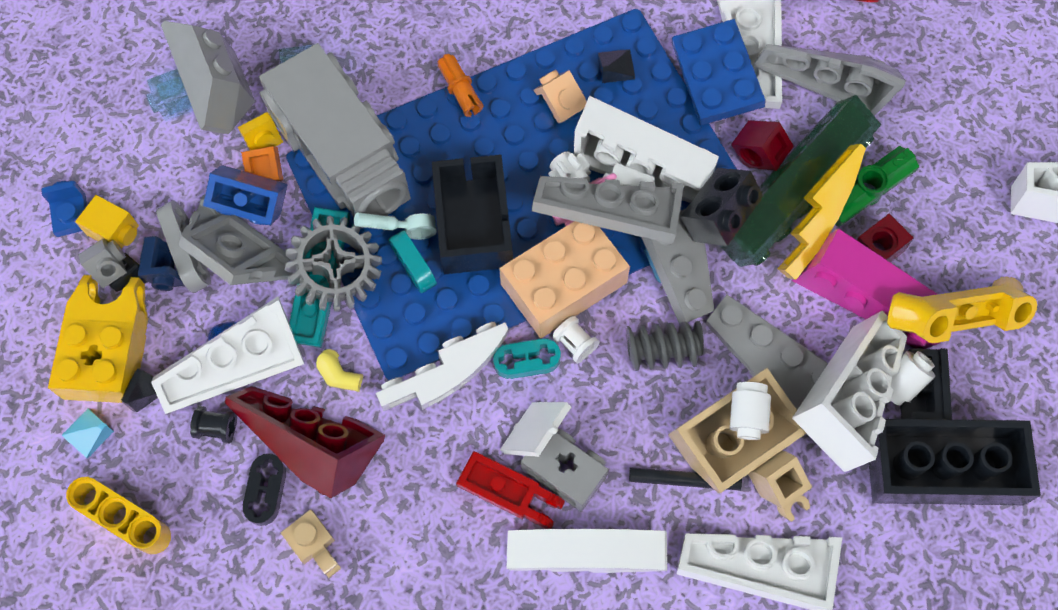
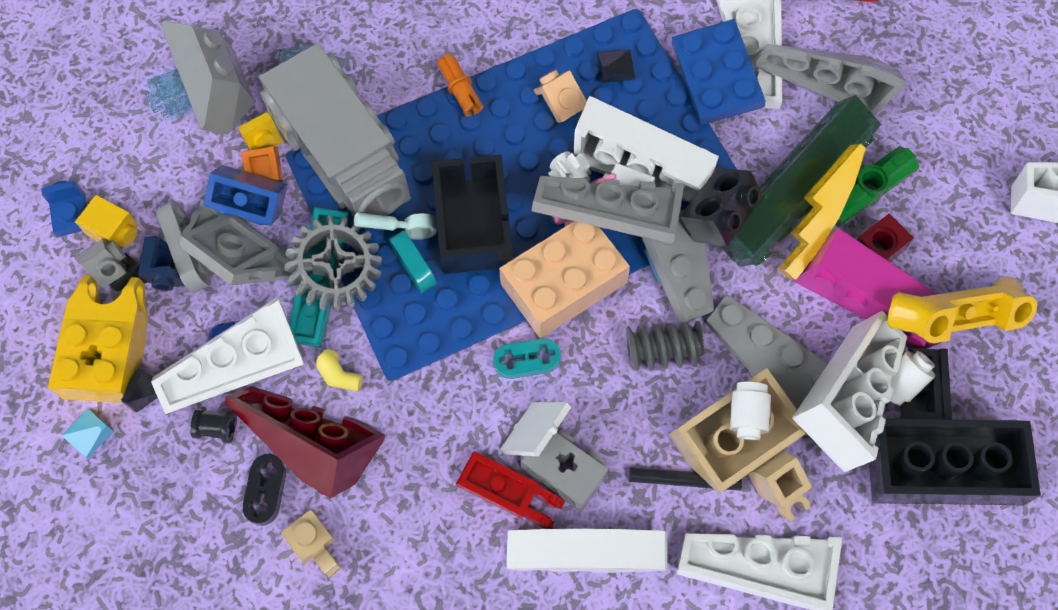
yellow beam [66,477,171,555] -> none
white slope [376,322,508,411] -> none
white bush [553,316,600,364] -> none
dark red brick [731,120,794,171] -> none

